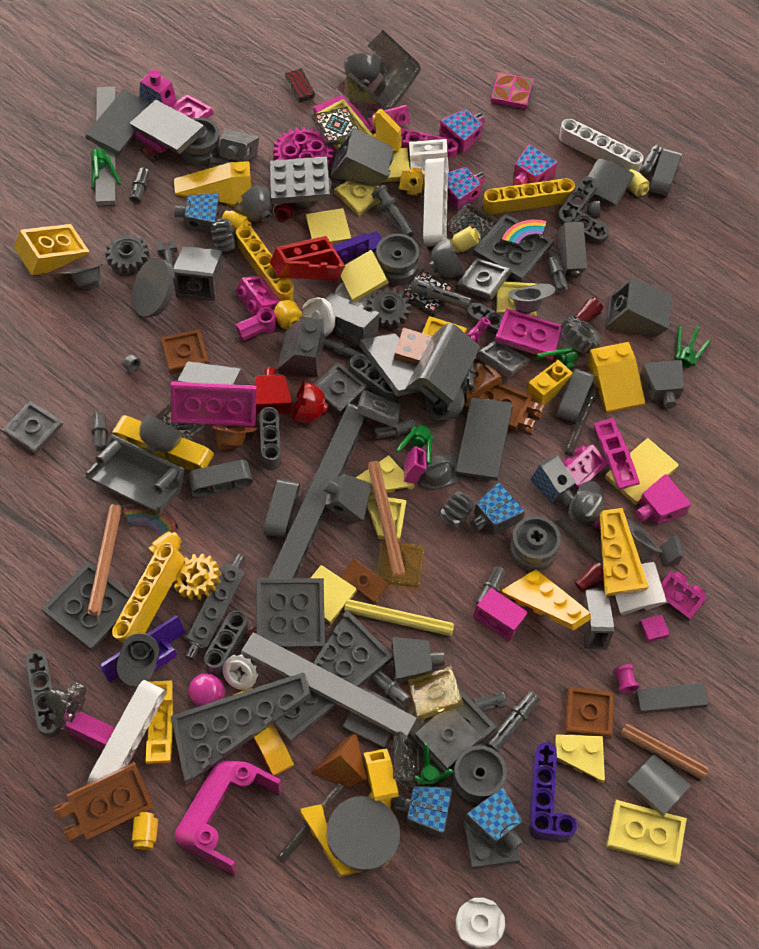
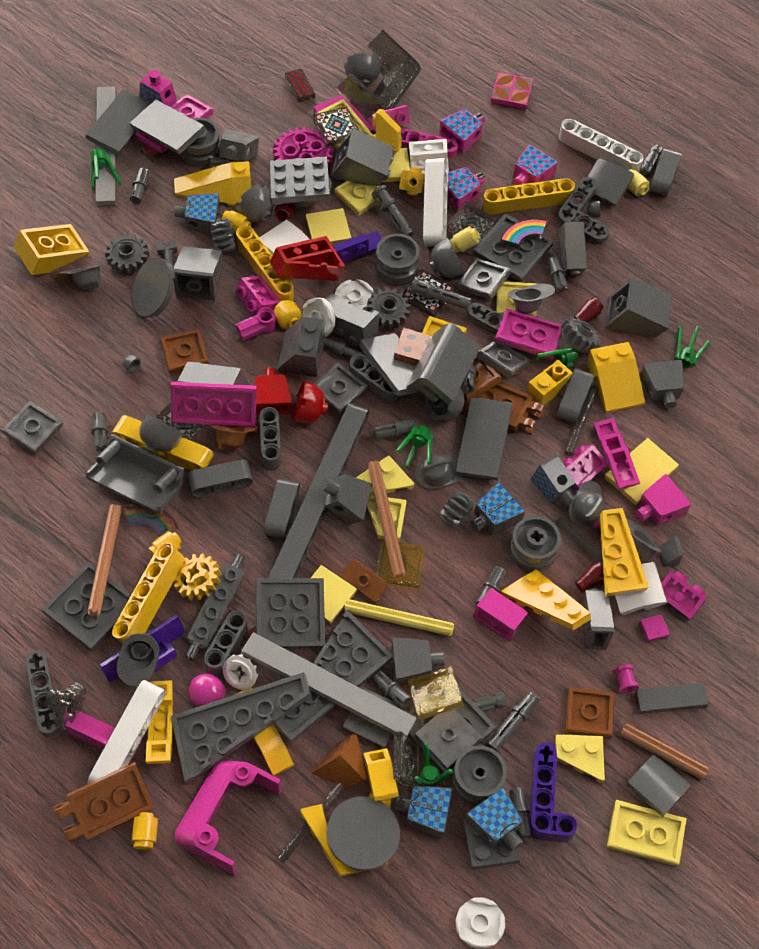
light yellow tile [341,250,389,303] -> none
flat silver plate [356,390,401,428] -> none
dark pink piece [404,446,426,484] -> none
dark pink arm [467,317,490,344] -> none
none -> white slope [259,220,310,255]
none -> dark grey axle [509,788,531,838]

